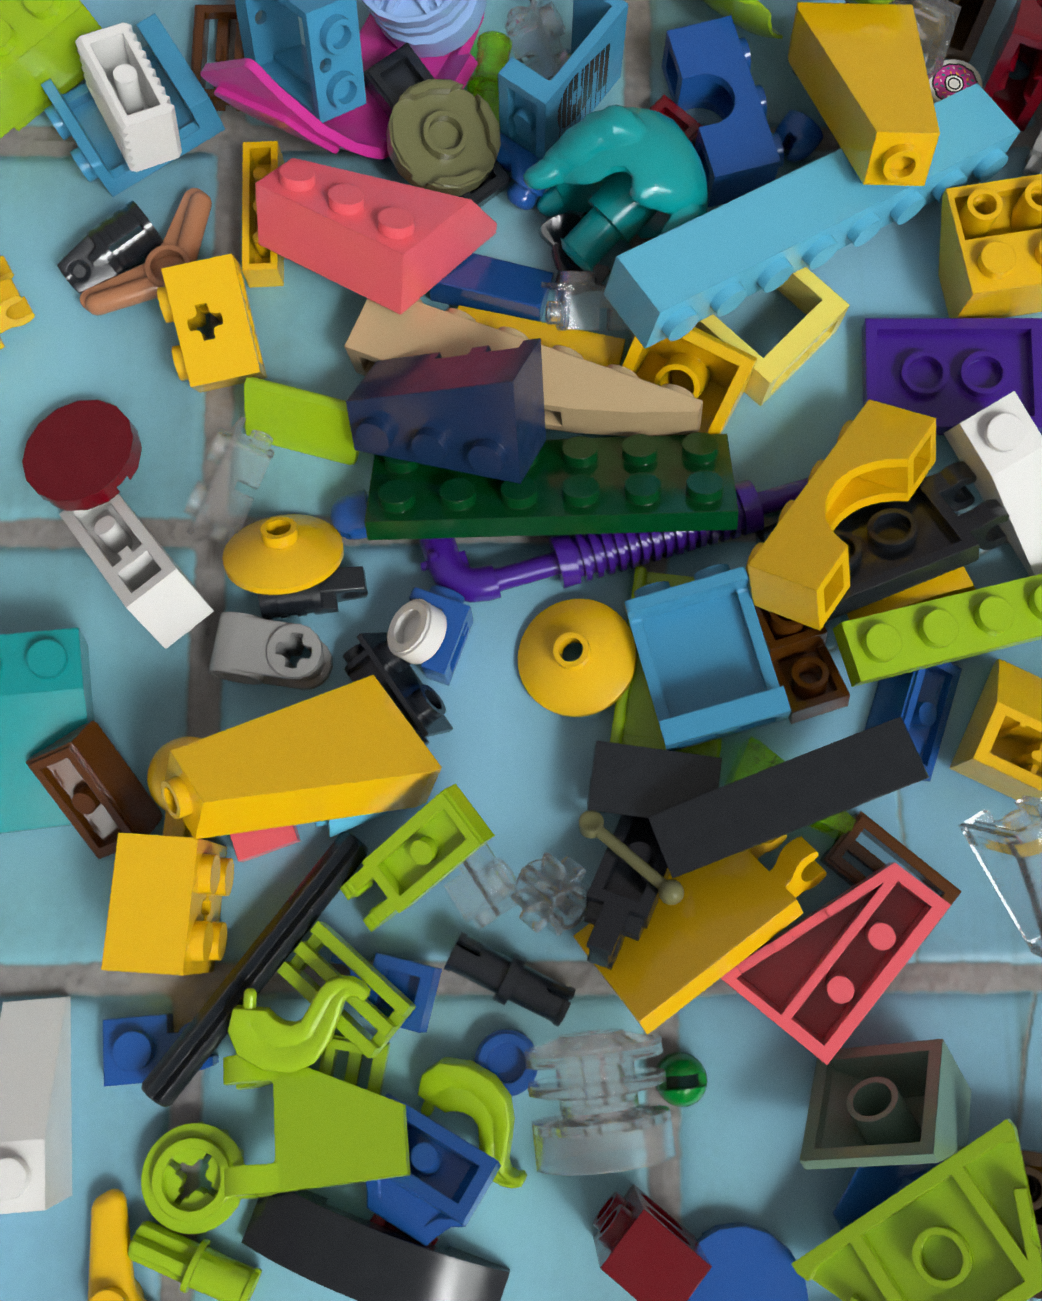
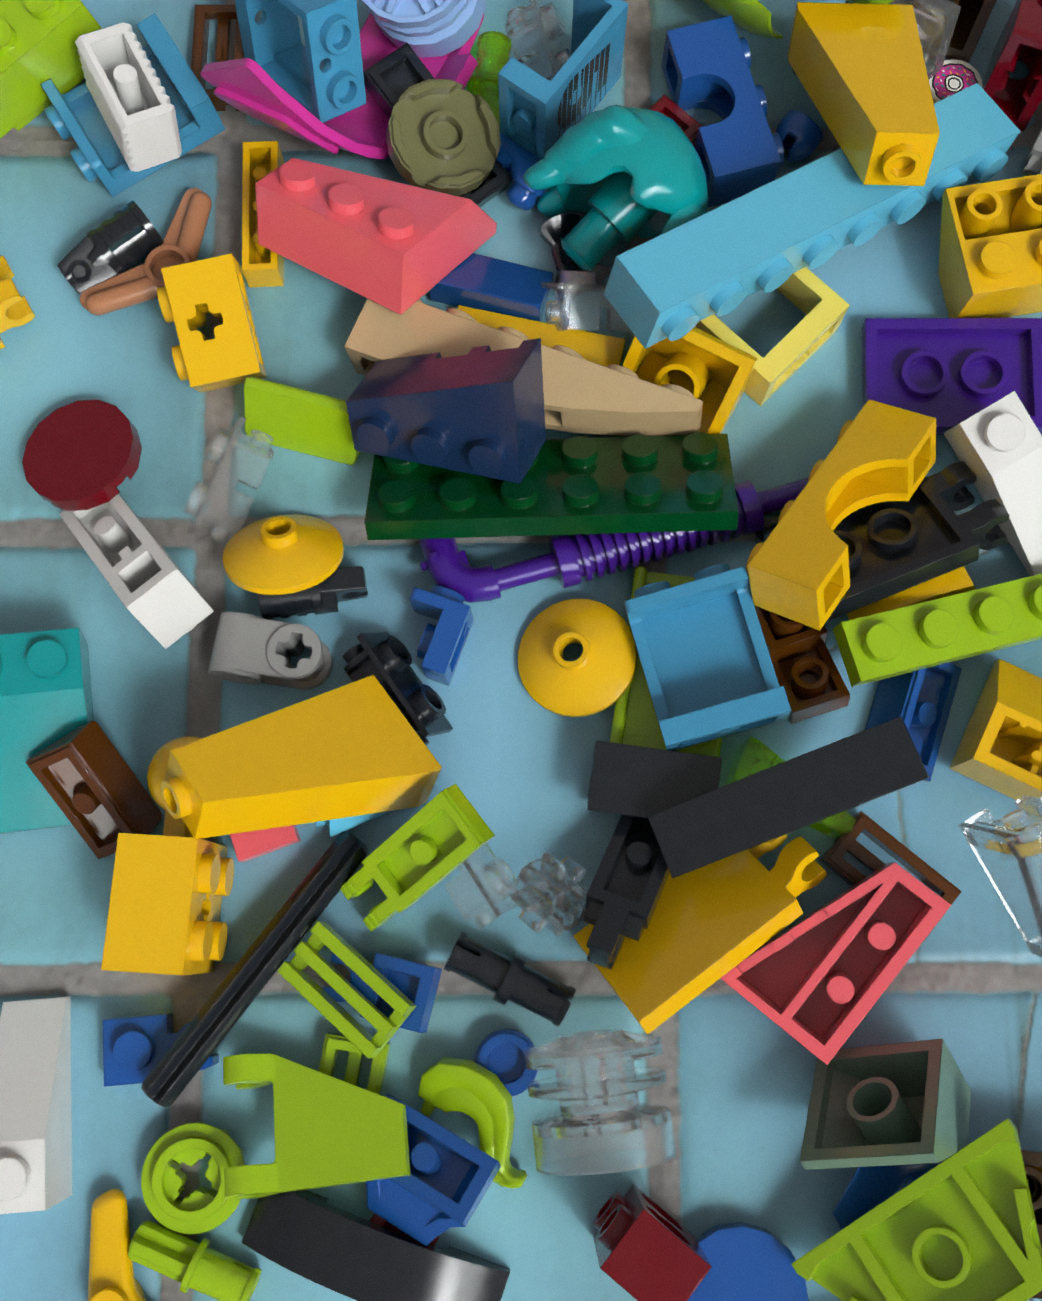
lime piece [227,975,371,1073] -> none
blue hinge [330,489,368,540] -> none
white tile [387,599,447,664] -> none
olive hinge [579,811,684,905] -> none
green hinge [654,1052,707,1107] -> none

